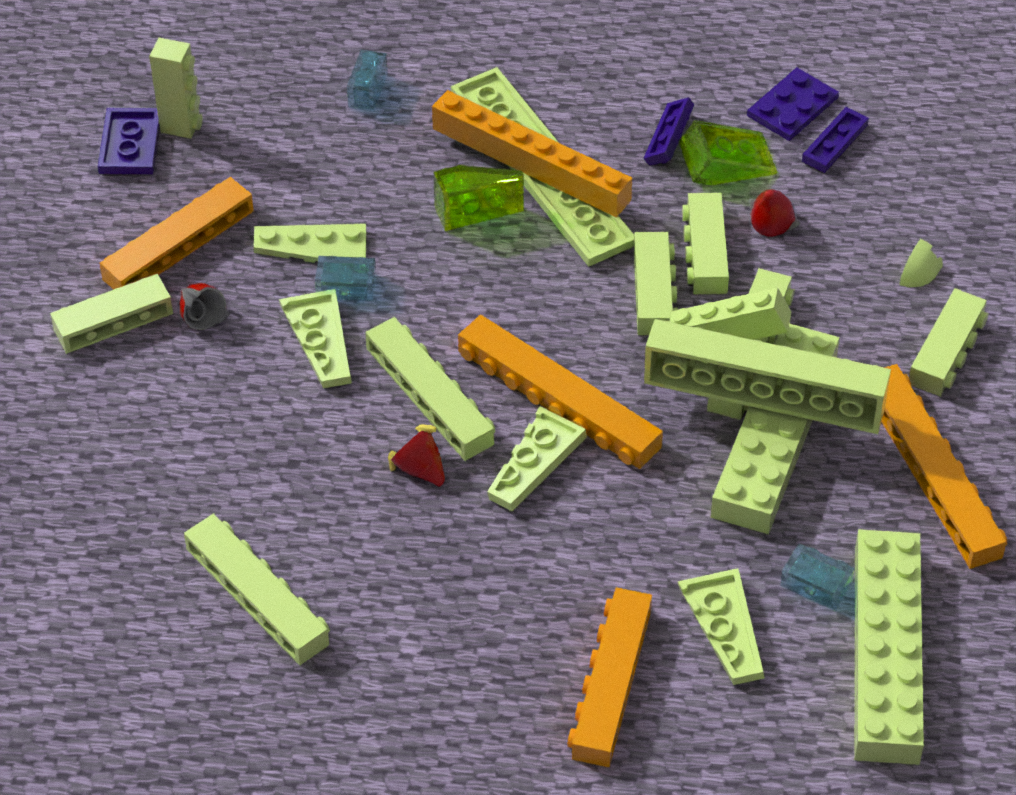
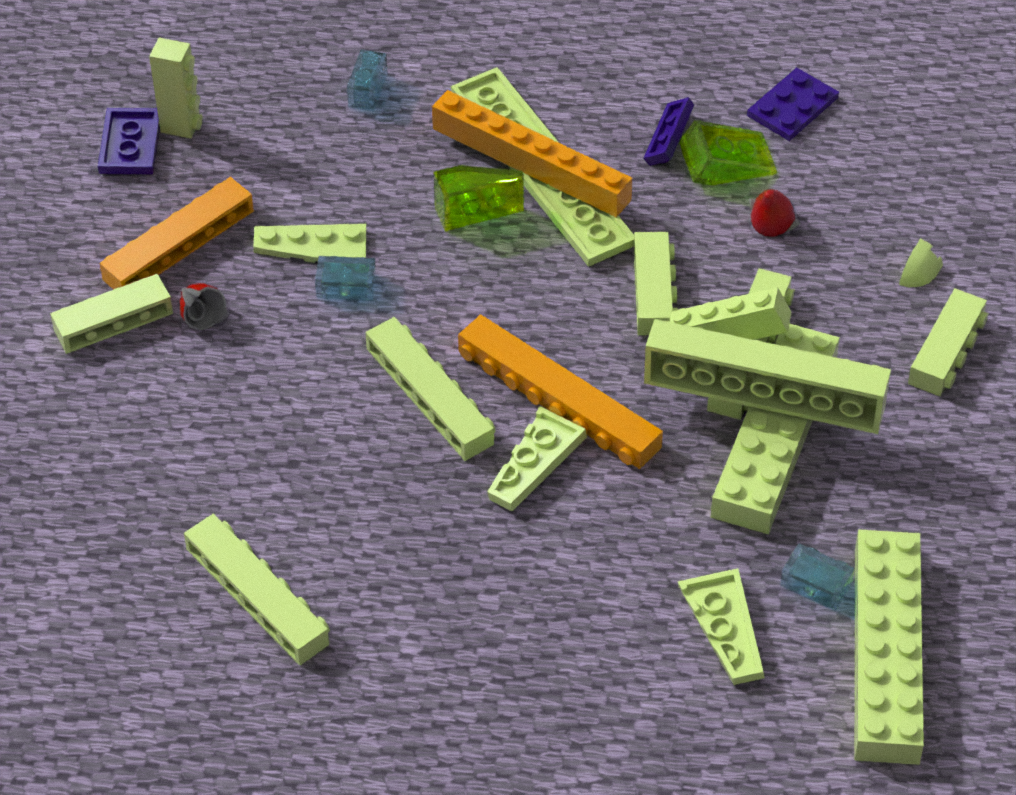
yellowish green wing [279,289,352,389] -> none
red hat [388,424,445,487] -> none
light orange brick [567,587,652,768] -> none
yellowish green brick [682,193,729,294] -> none
dark purple plate [802,107,869,173] -> none
light orange brick [881,364,1007,569] -> none

